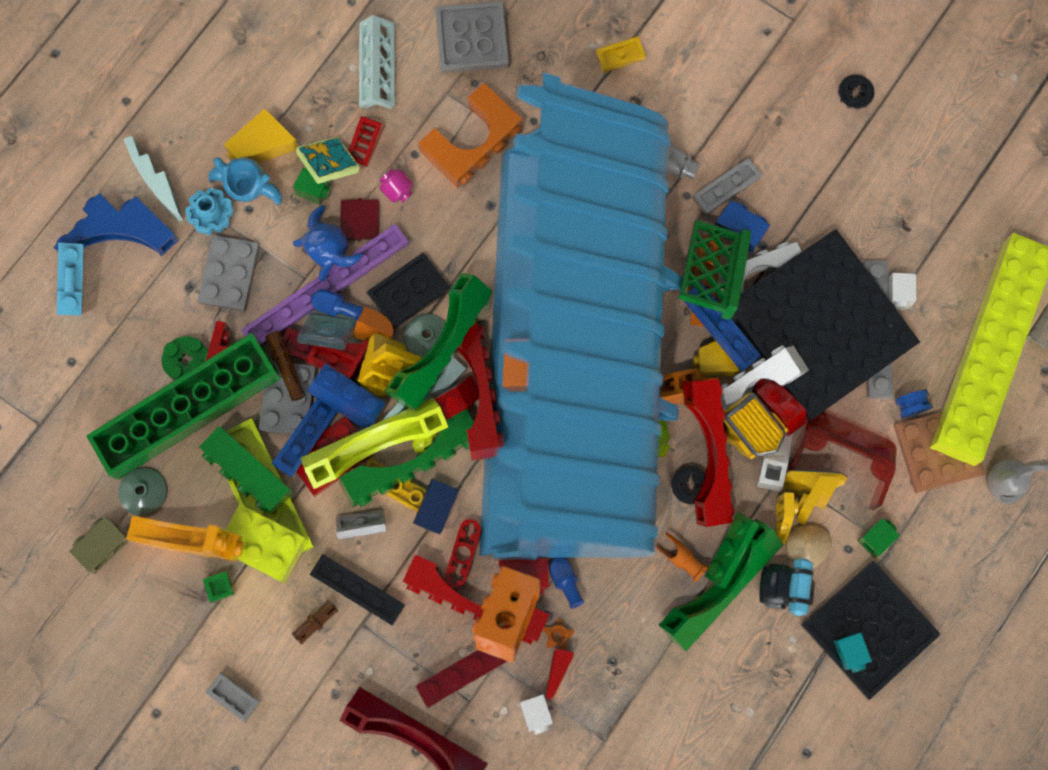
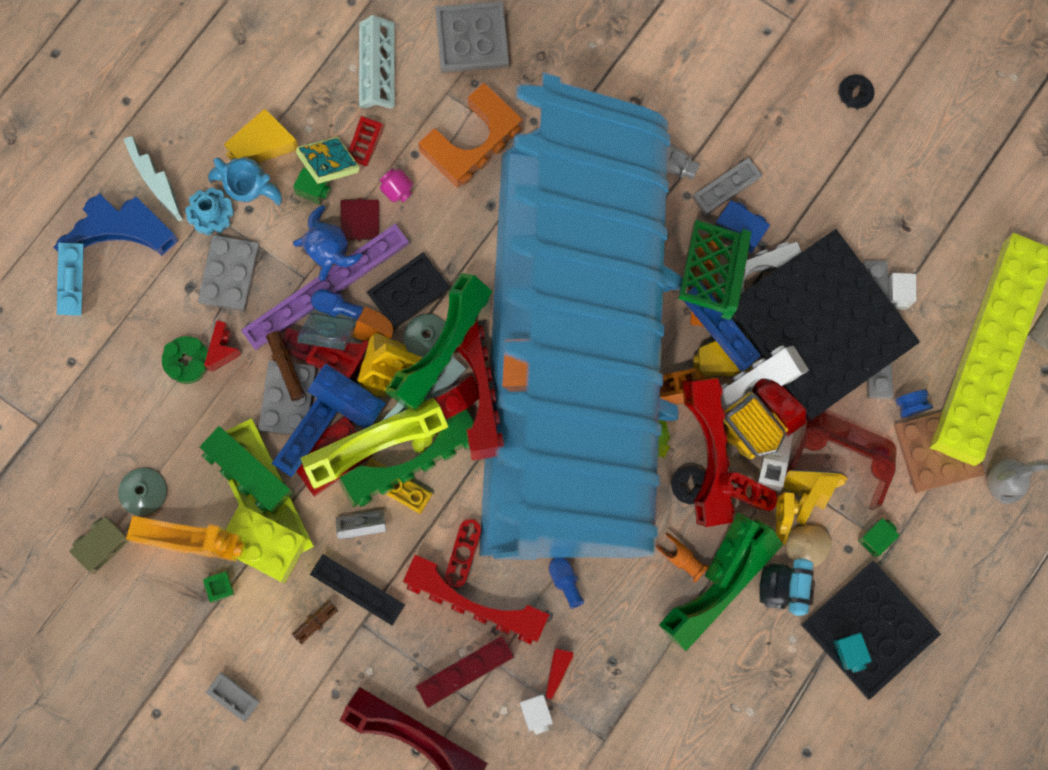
green brick [86,333,282,480] -> none
dark blue slope [413,479,458,534] -> none
orange piece [472,566,540,663] -> none
red slope [499,558,549,594] -> none
orange plate [543,619,574,650] -> none
yellow plate [595,36,646,73] -> none
none -> red beam [720,472,777,511]

